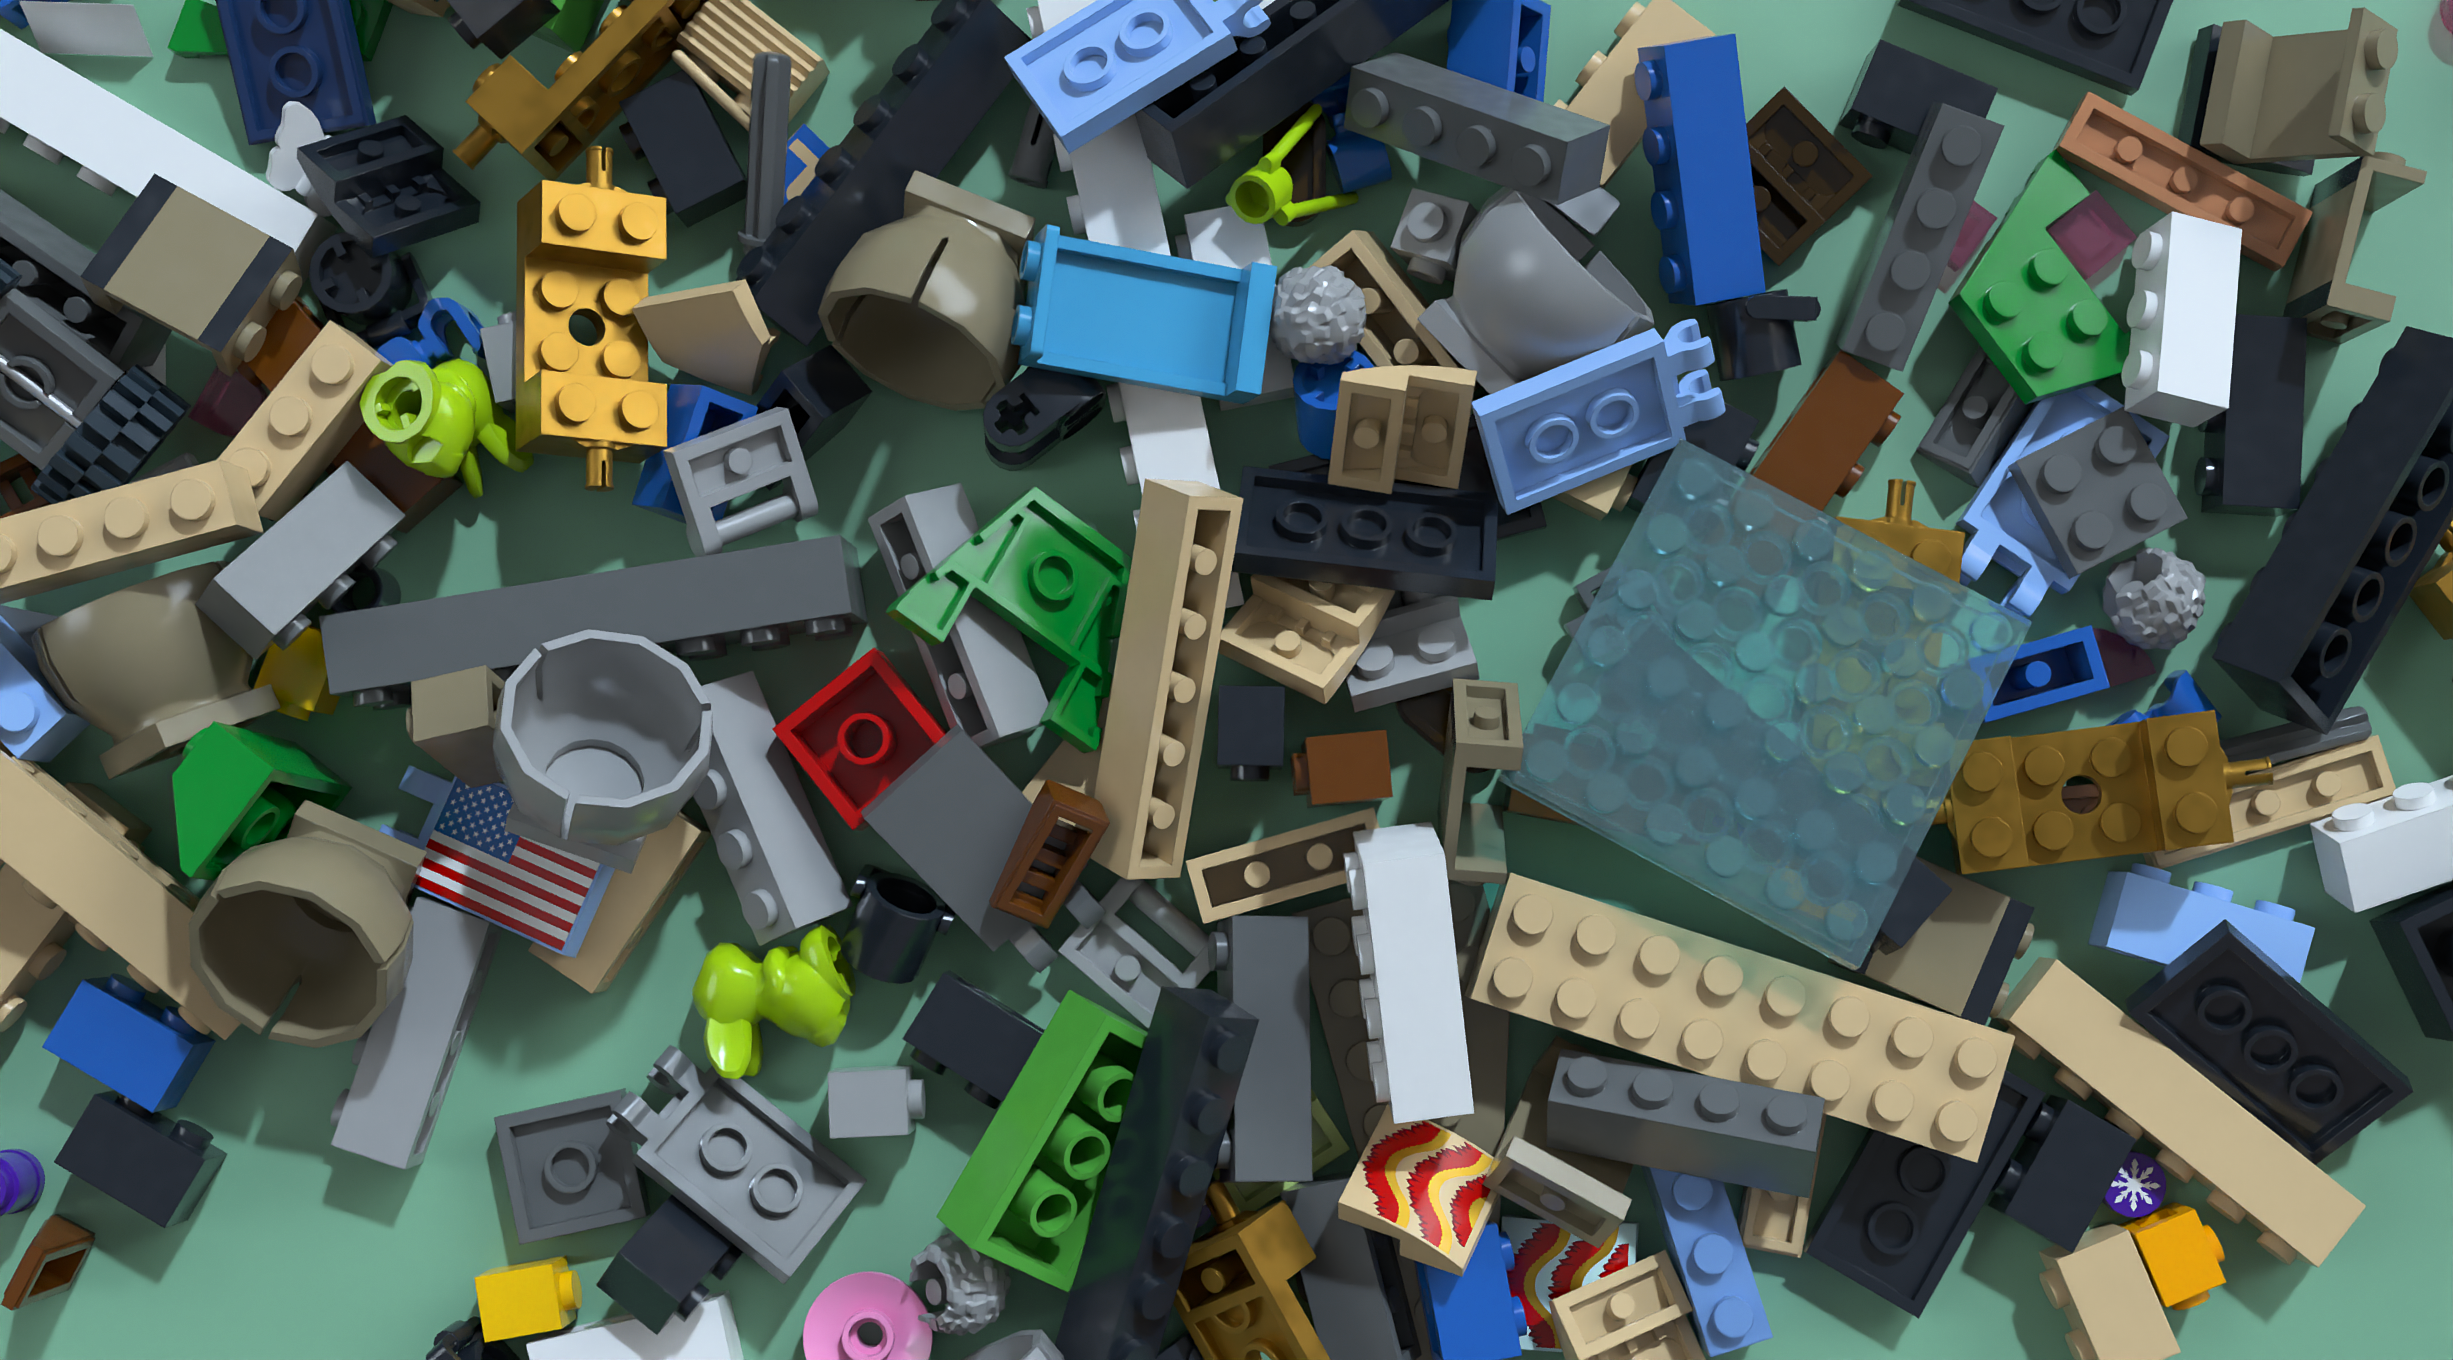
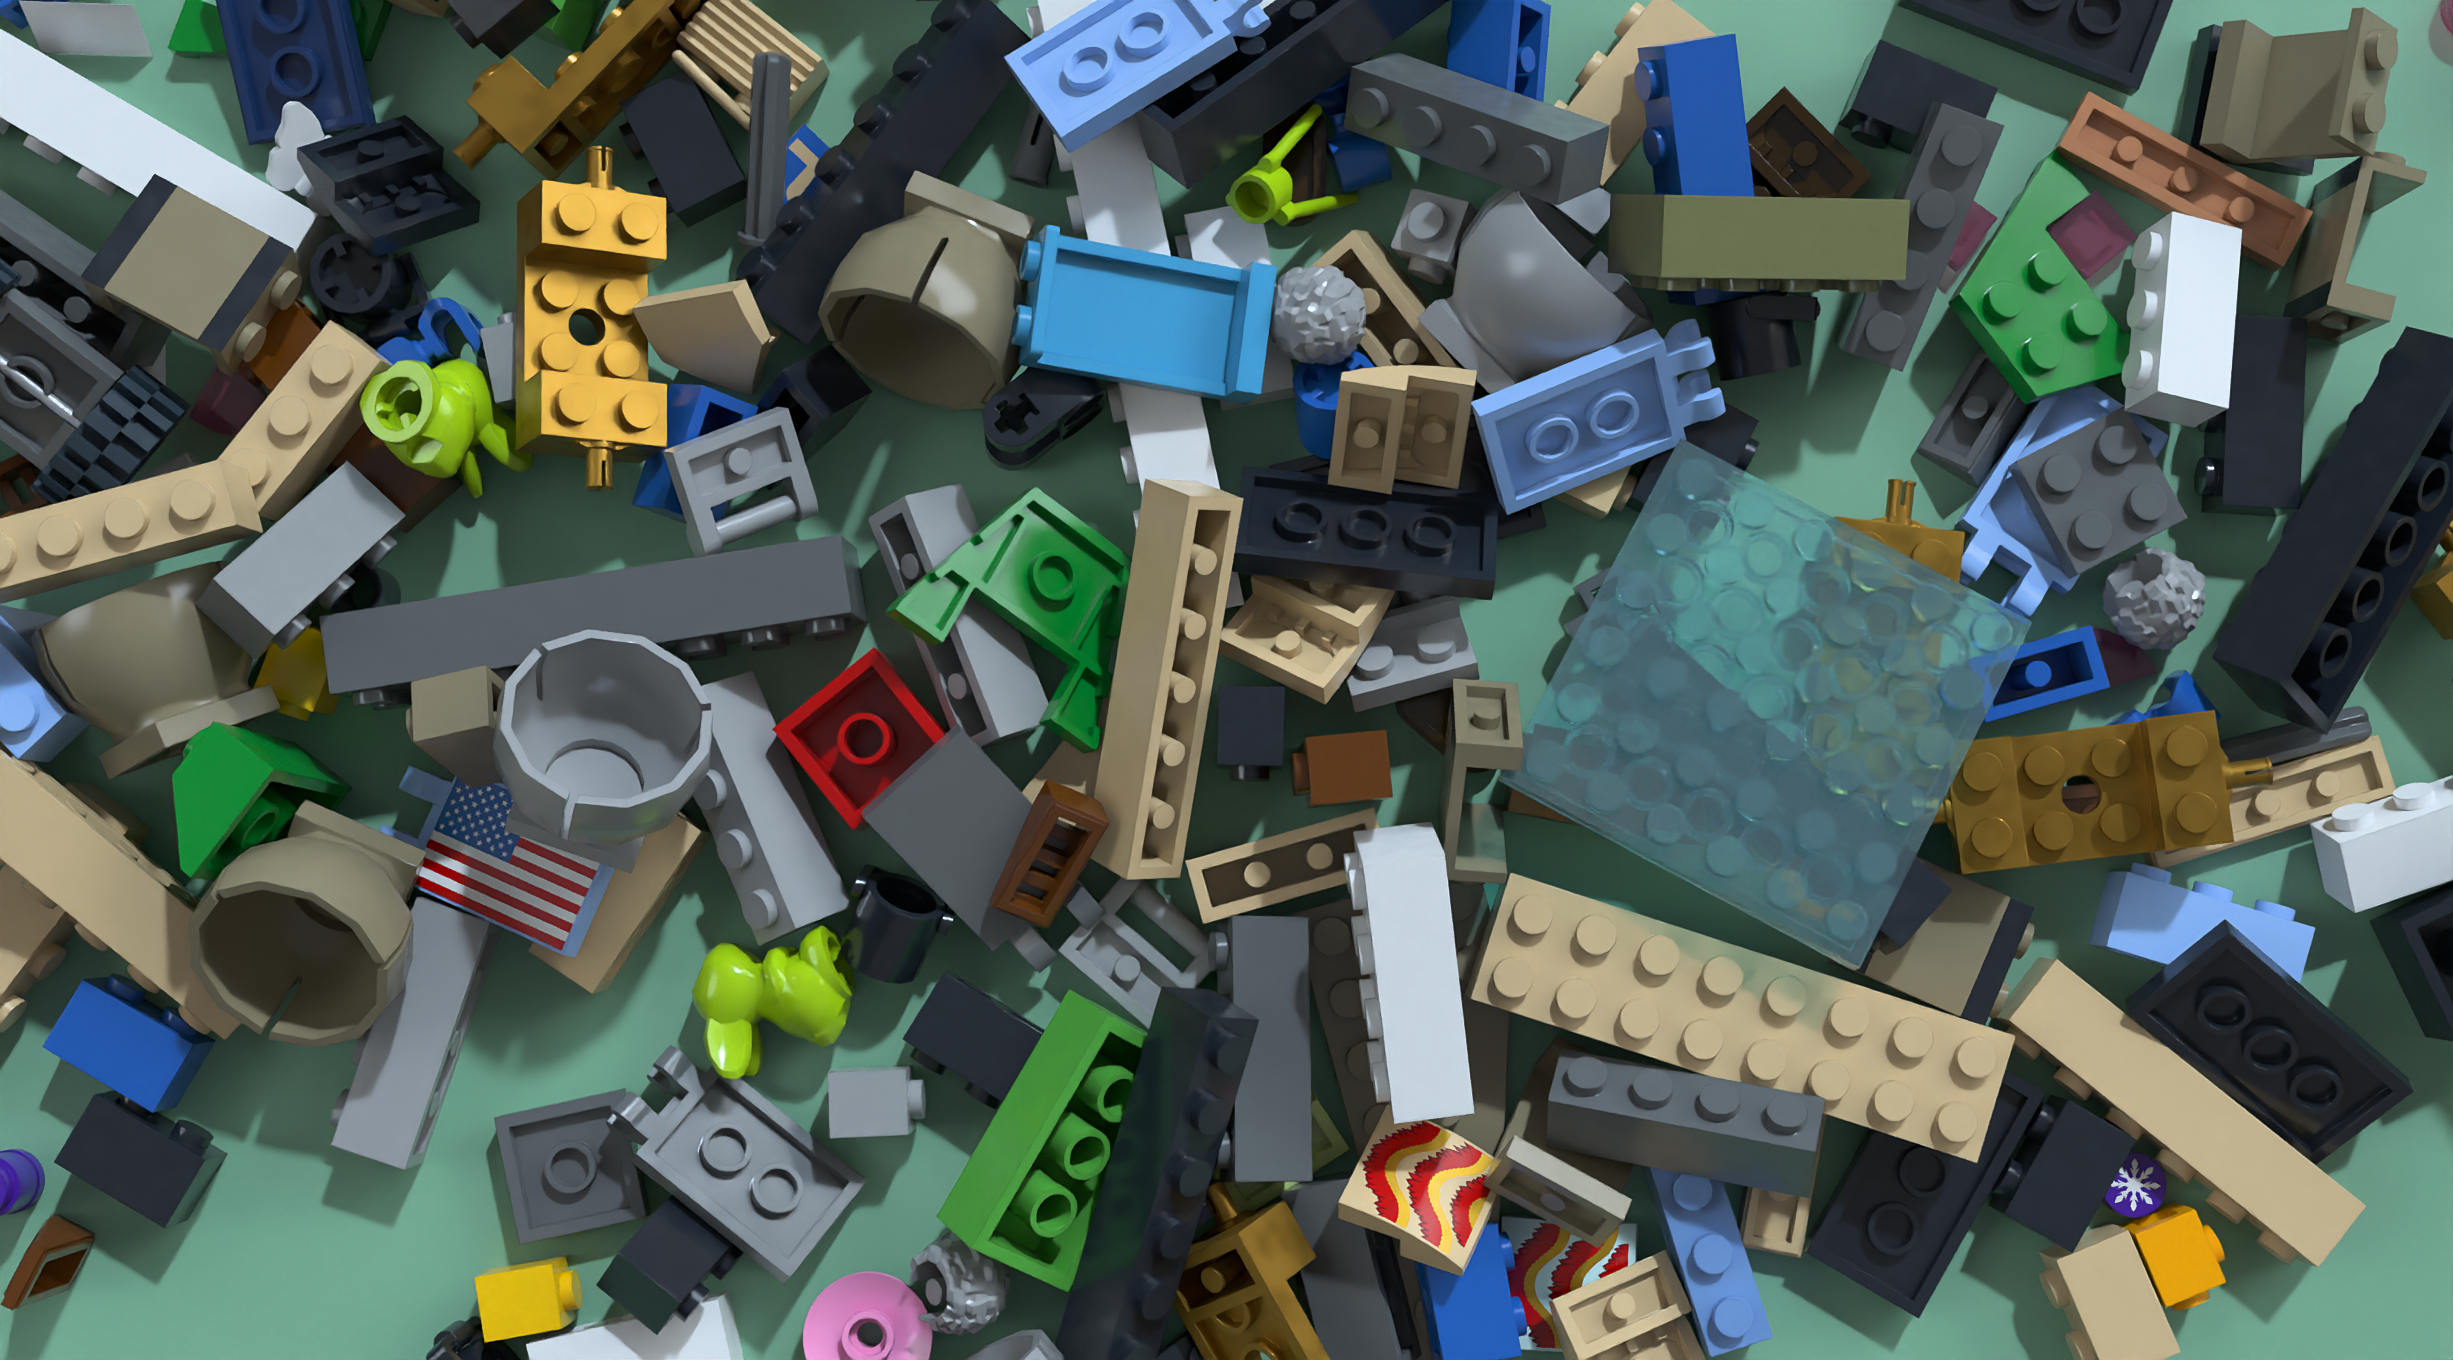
reddish brown brick [1685,350,1904,608] -> none
none -> olive brick [1607,194,1910,293]

